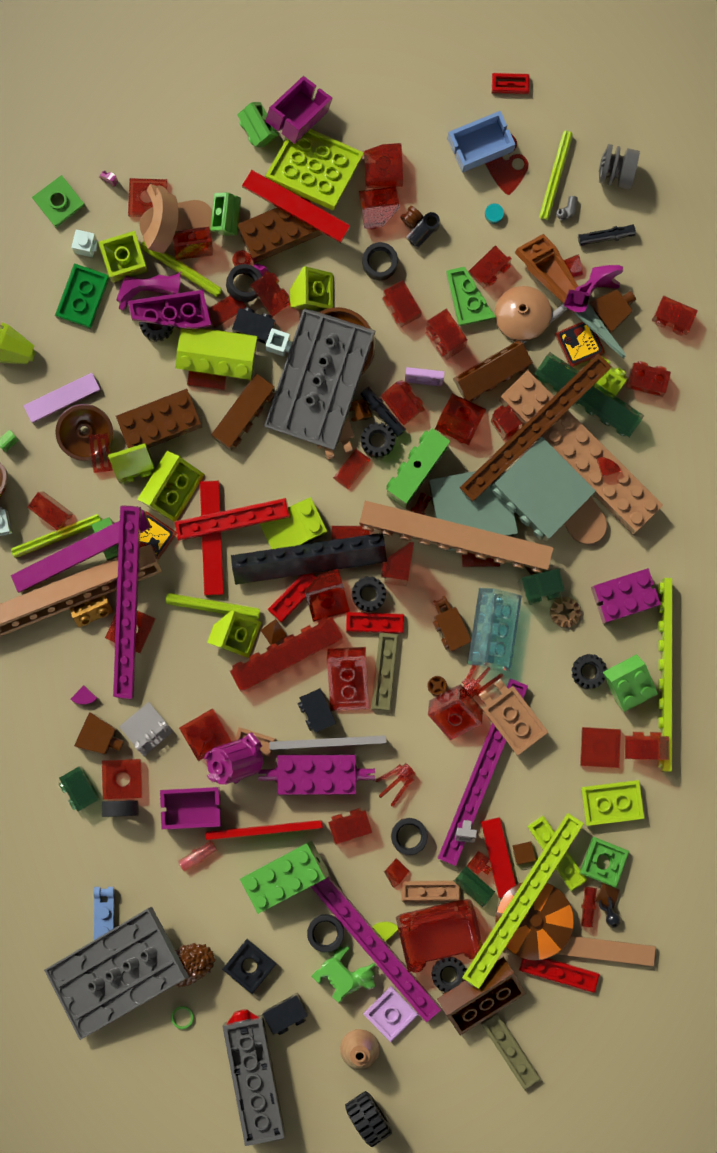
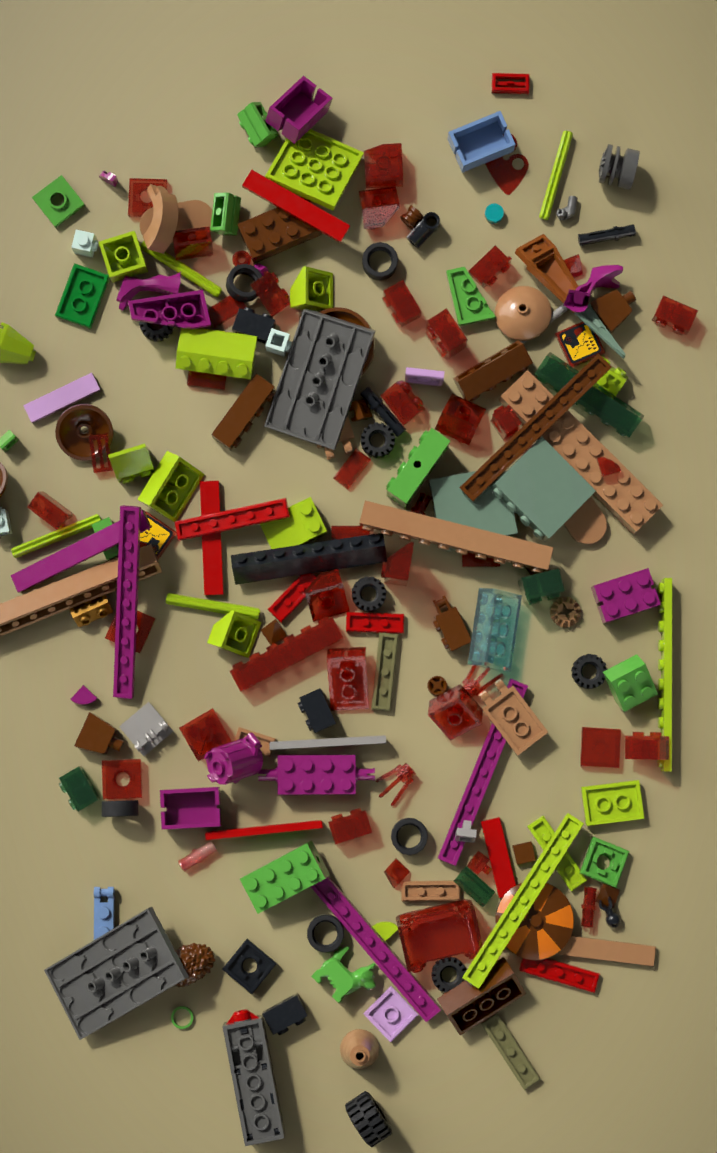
reddish brown brick [116,389,203,448] -> none
clear red brick [626,361,671,397] -> none

